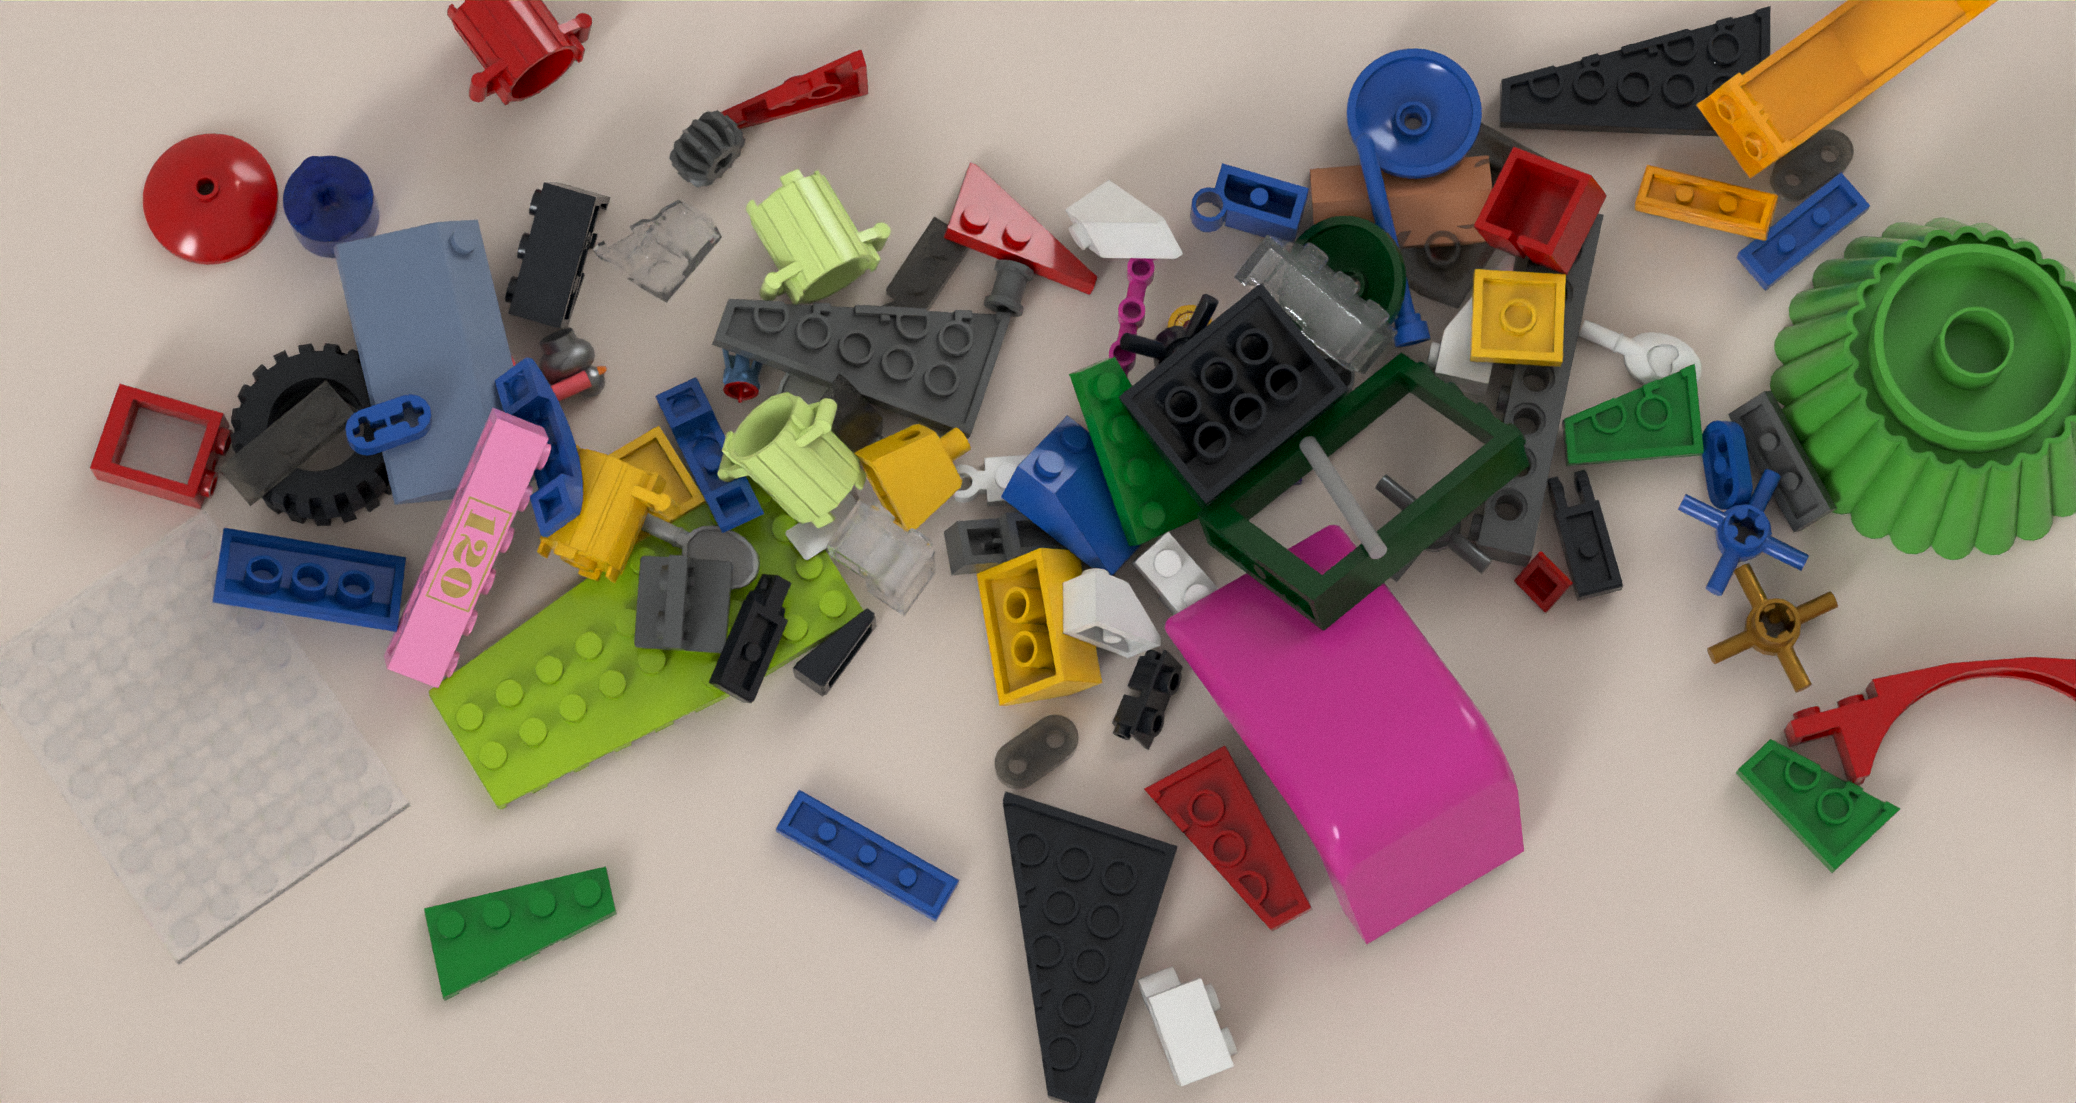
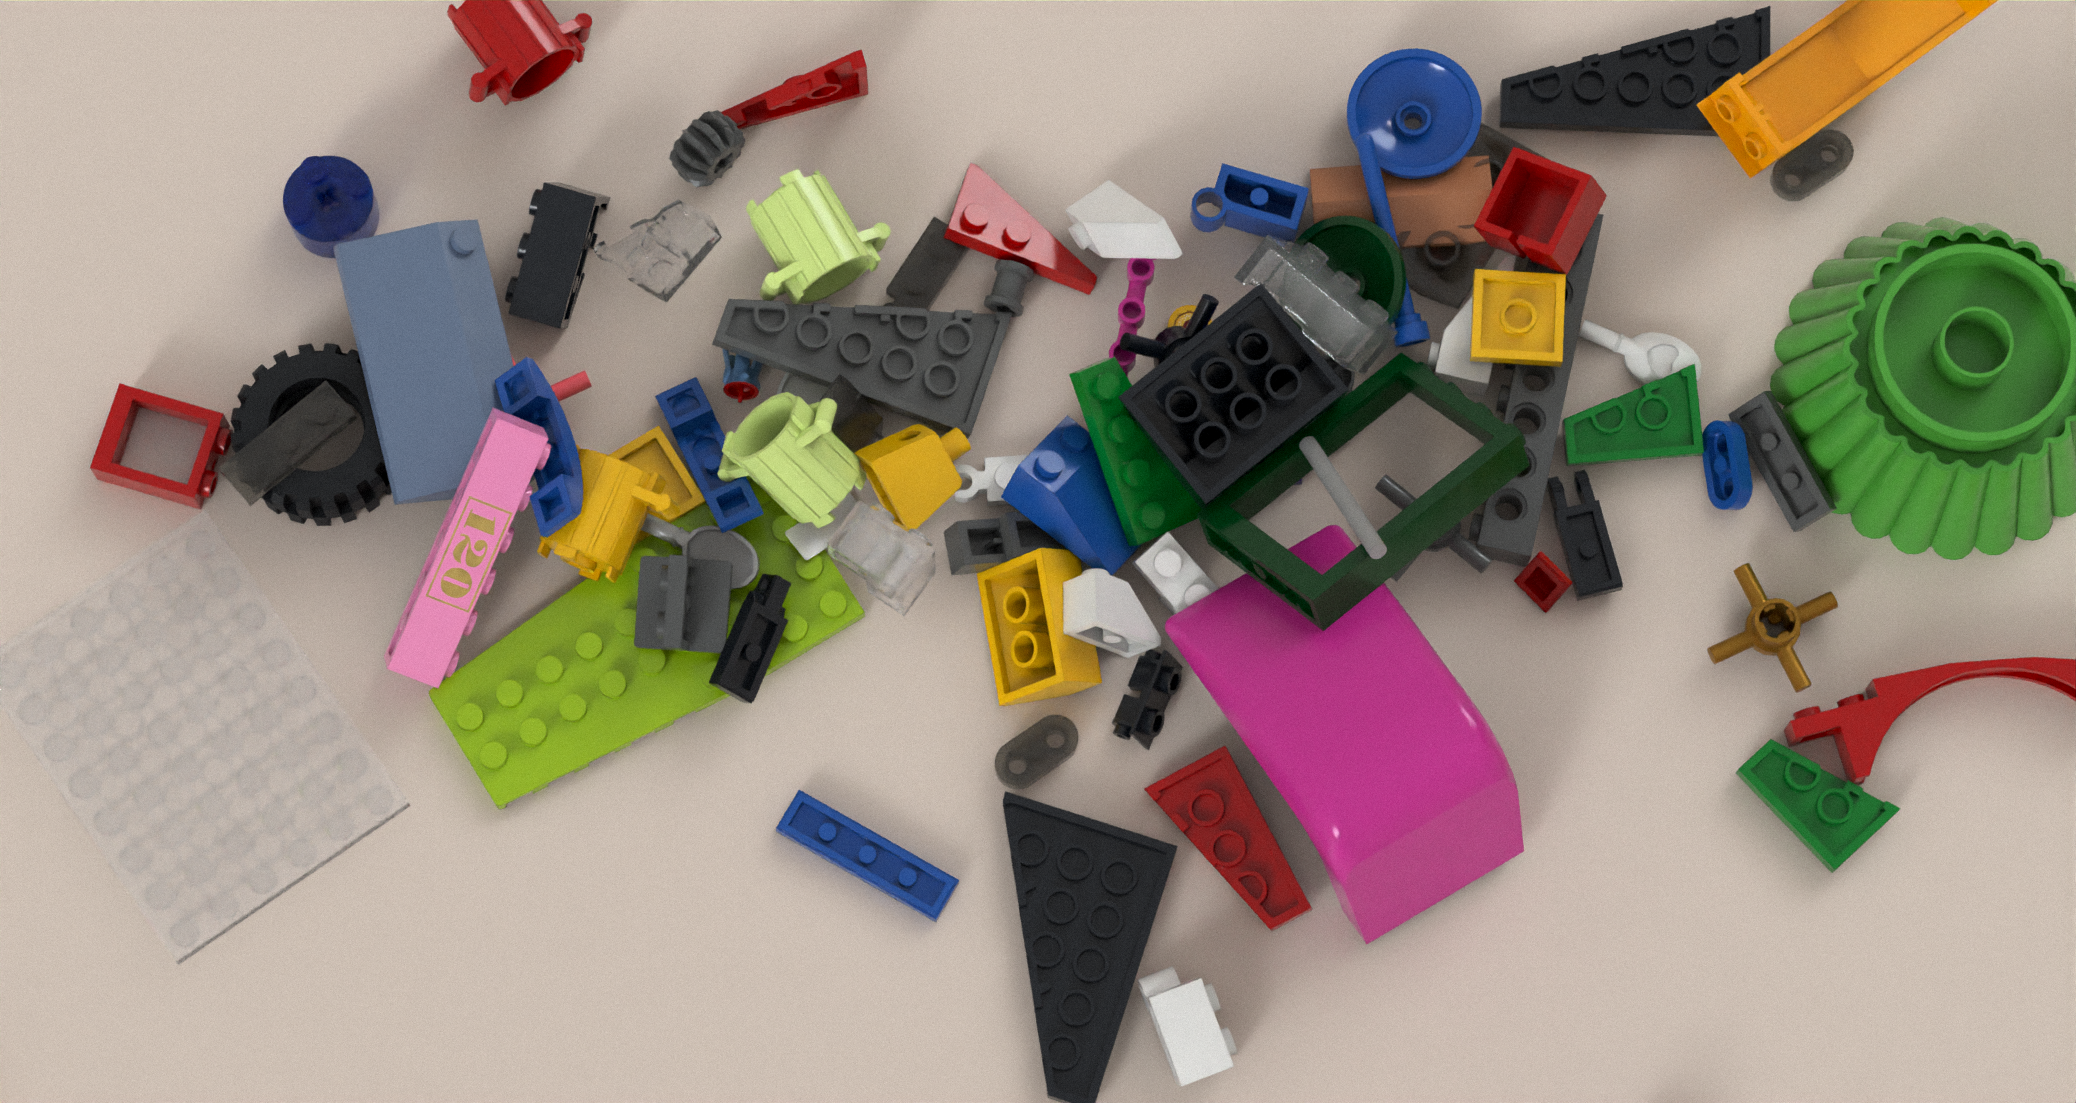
red dish [143,133,279,265] -> none
blue slope [212,528,406,632] -> none
blue beam [345,394,432,456] -> none
green wing [424,866,617,1001] -> none
flat silver animal [539,328,607,397] -> none
black slope [793,608,877,697] -> none
light orange tile [1635,165,1778,241] -> none
blue bar [1678,469,1809,596] -> none
blue plate [1736,172,1870,291] -> none

